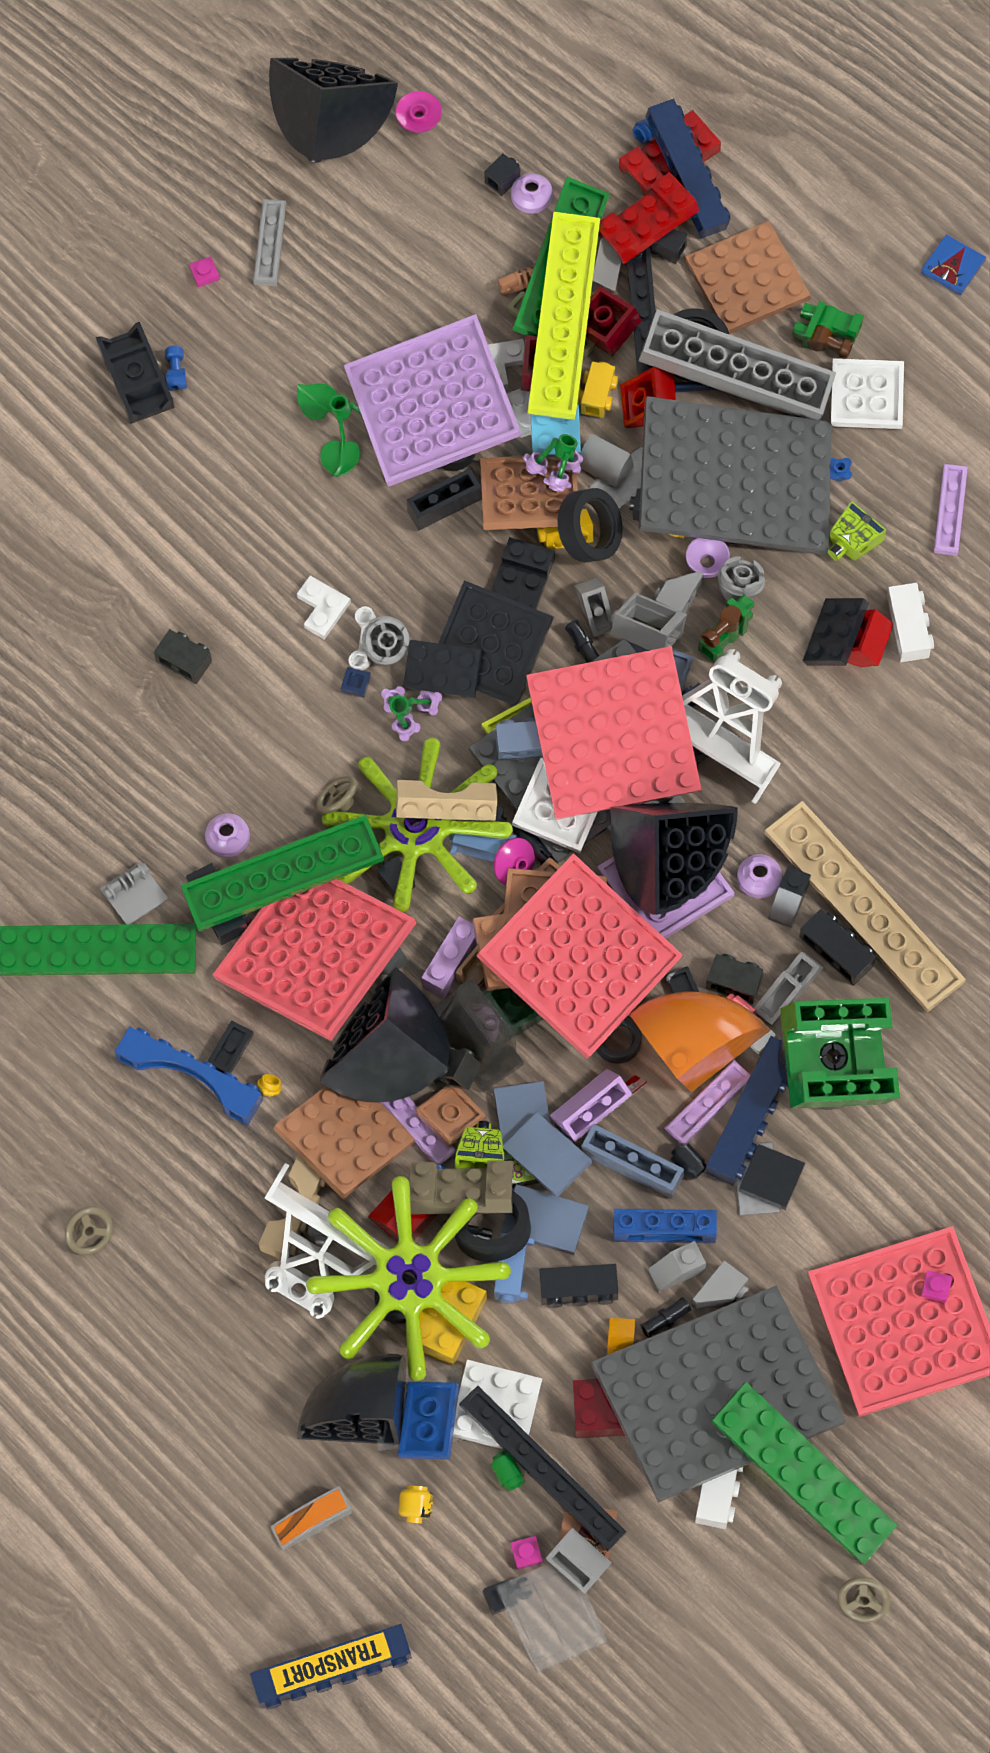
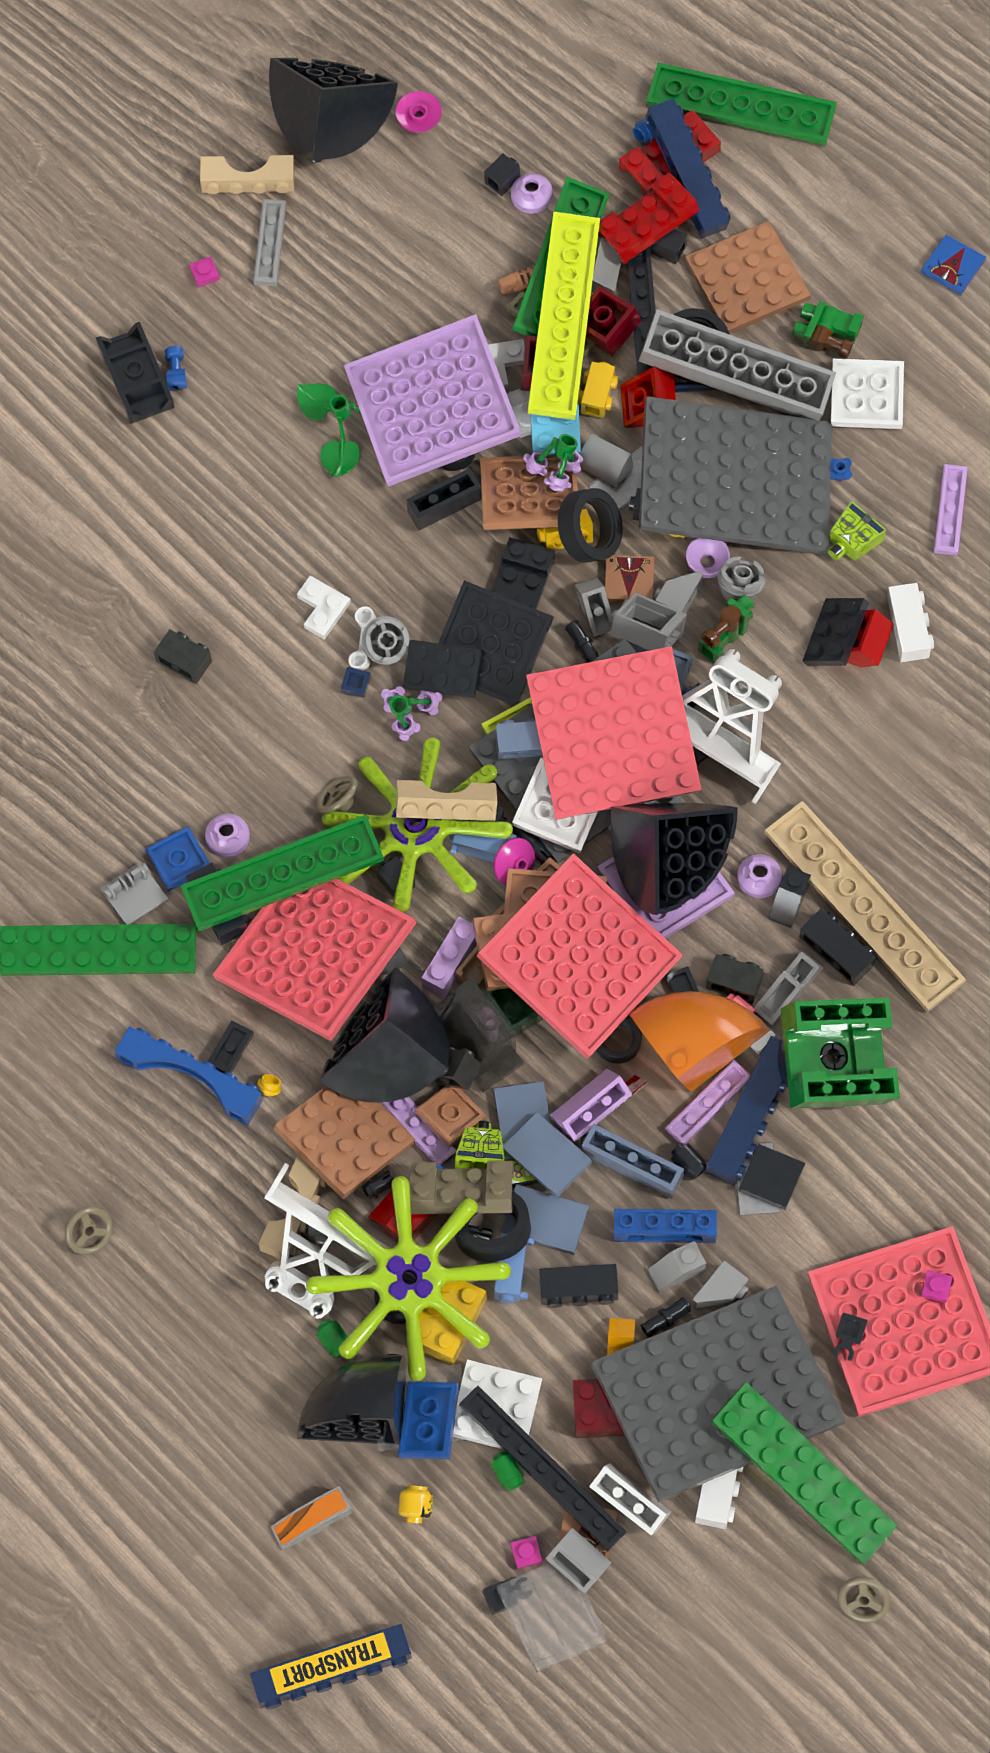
none -> blue tile [145,826,210,892]
none -> tan arch [200,155,295,194]
none -> green brick [316,1319,348,1359]
none -> black pin [362,1171,394,1199]
none -> white brick [589,1464,672,1535]
none -> nougat tile [605,555,654,603]
none -> green plate [646,63,837,146]
none -> black plate [834,1312,868,1361]

